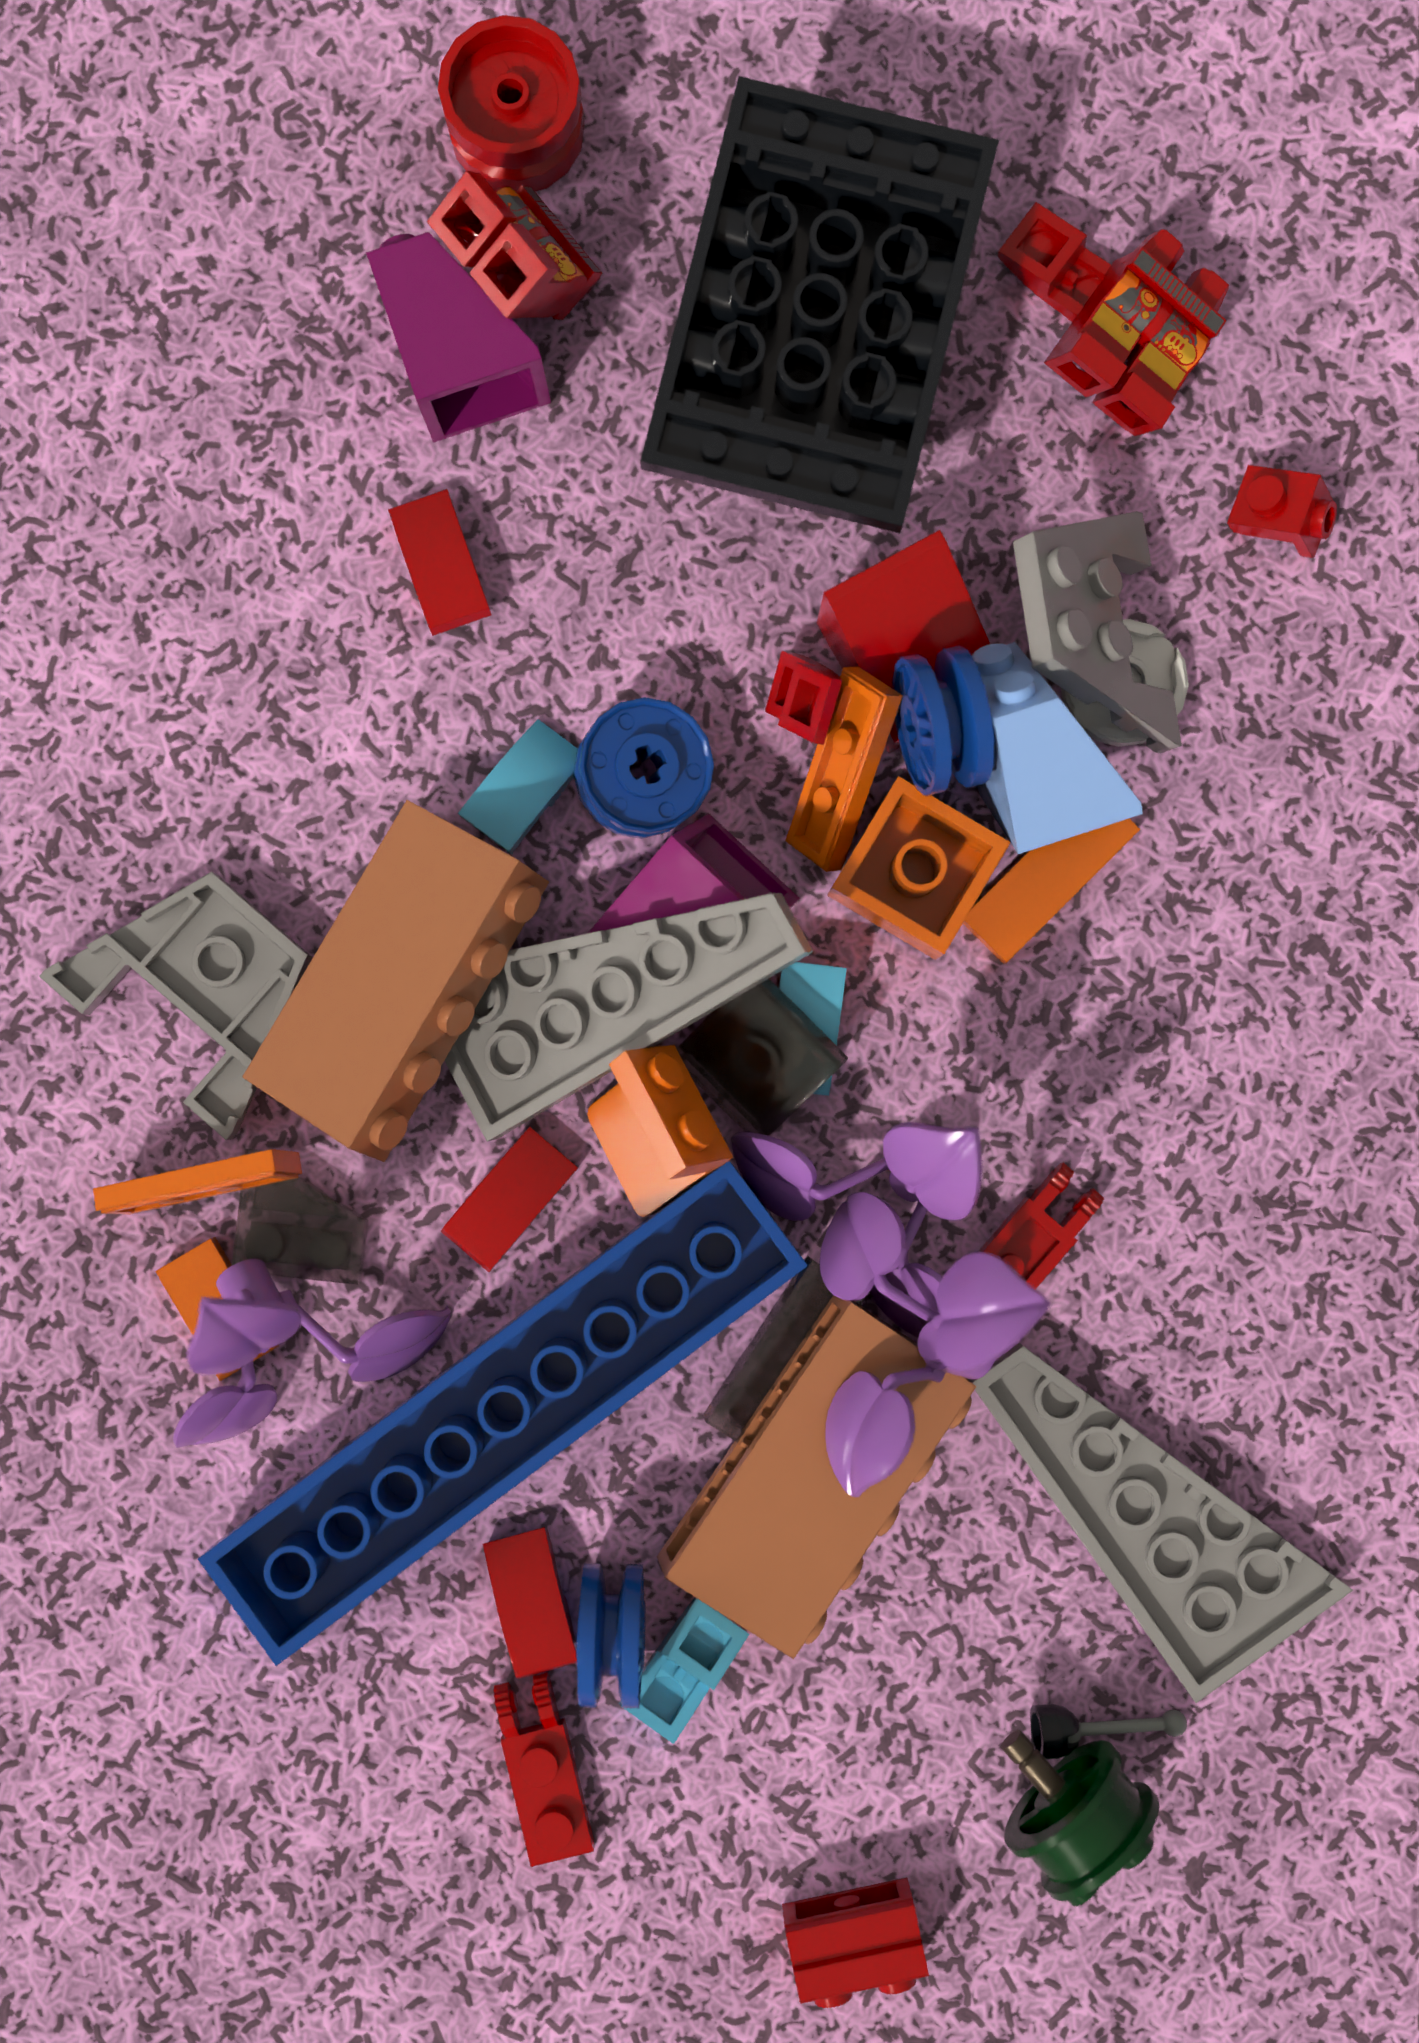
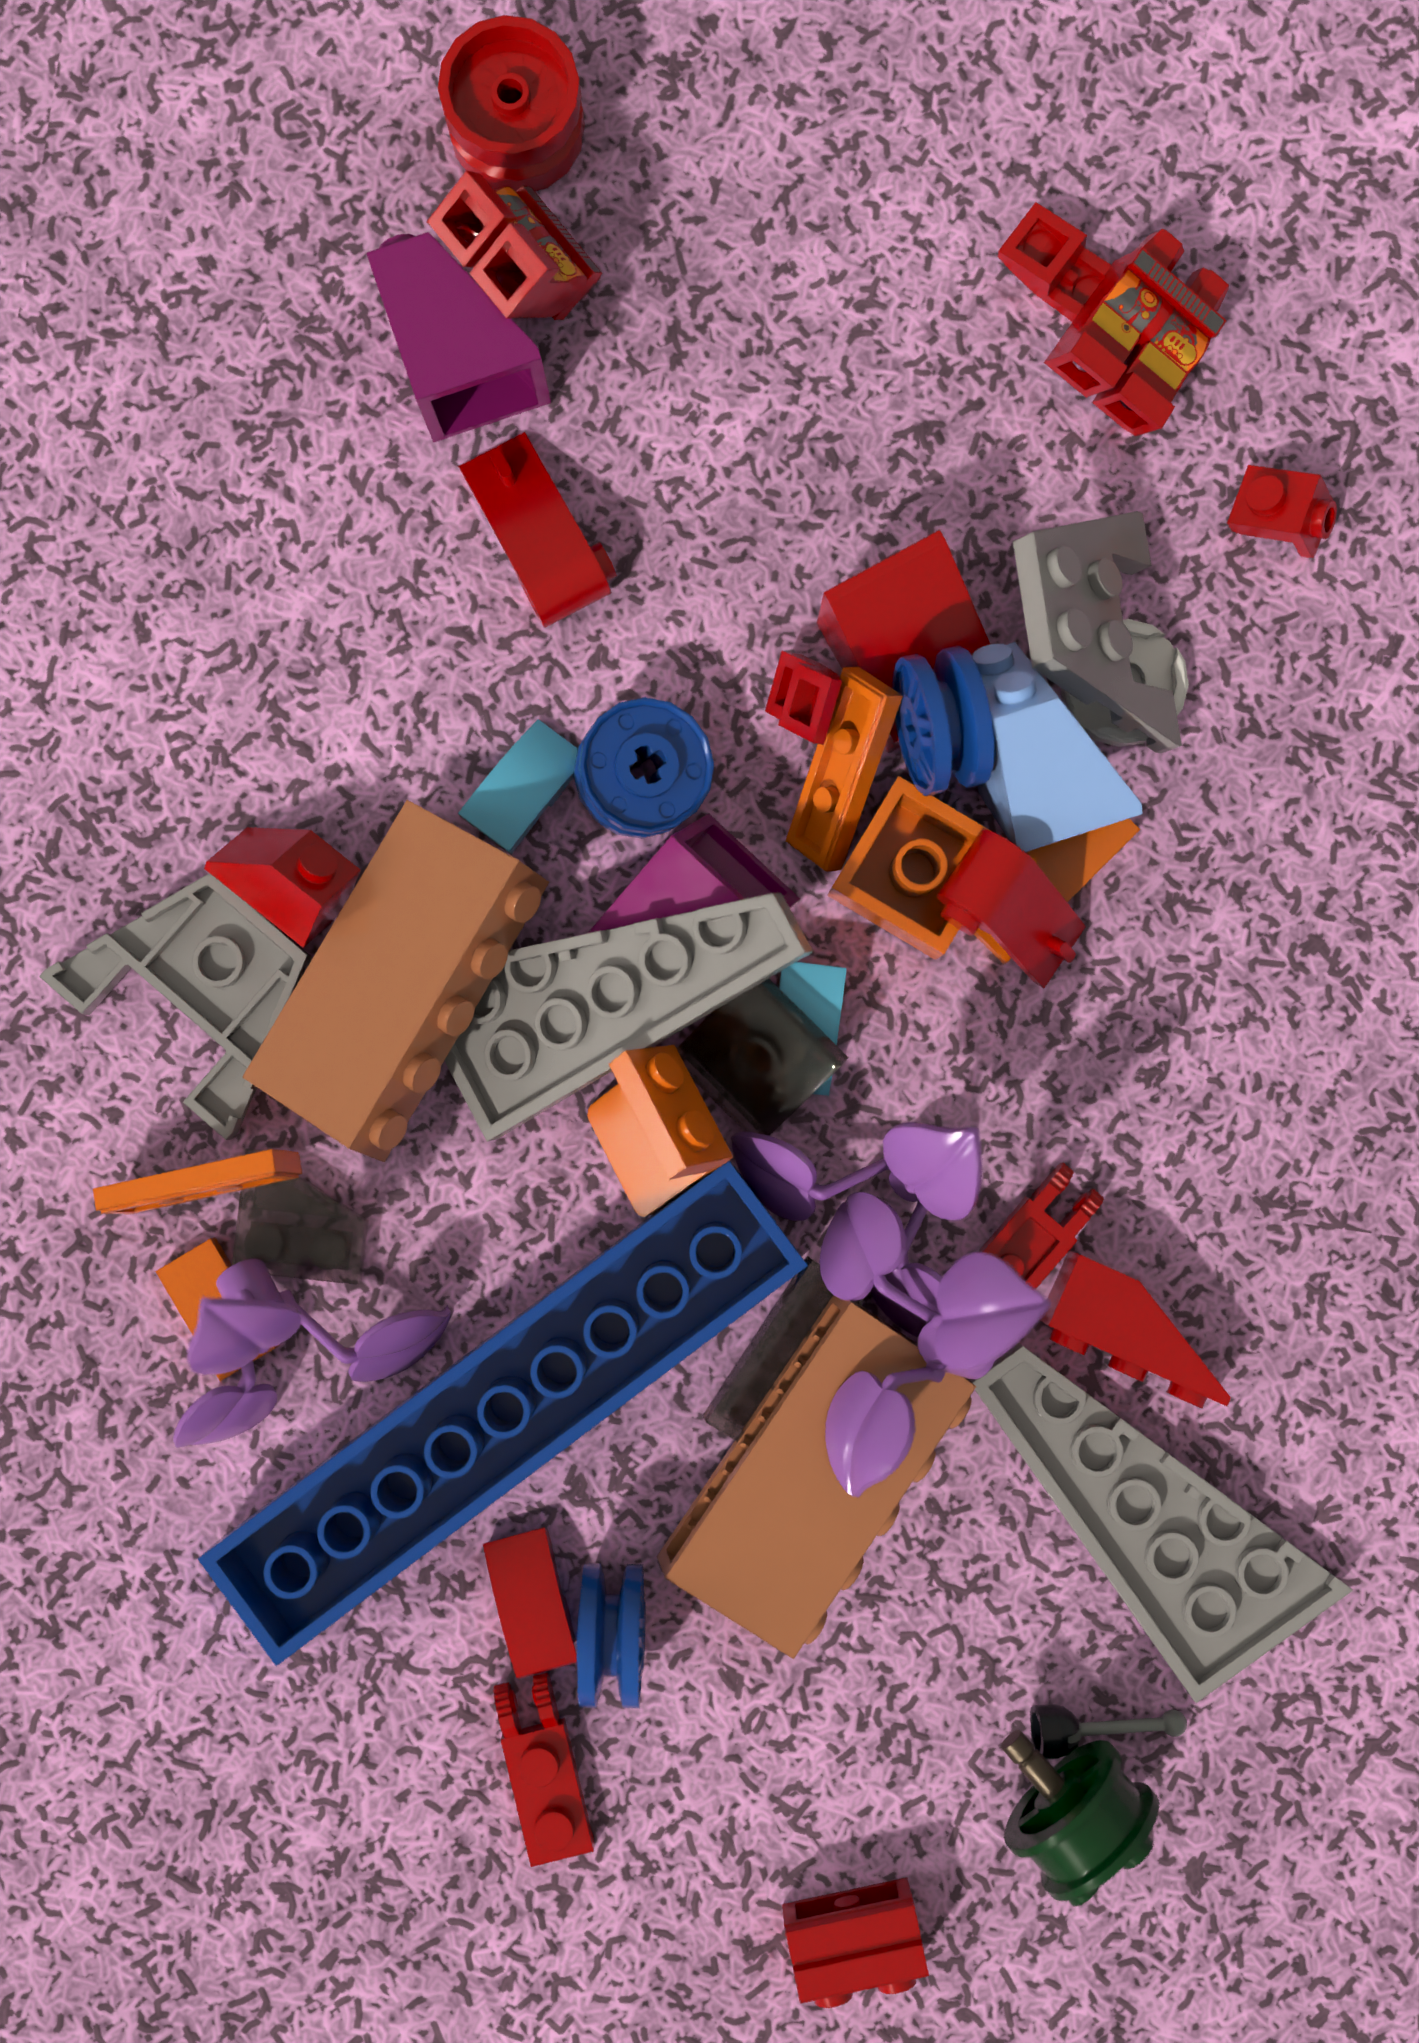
red slope [388,489,492,636] -> none
red slope [441,1127,578,1272] -> none
medium azure slope [619,1597,750,1744] -> none
black wedge [640,76,999,534] -> none
none -> red slope [204,827,361,948]
none -> red door [459,432,617,628]
none -> red door [937,829,1086,988]
none -> red slope [1039,1250,1231,1409]

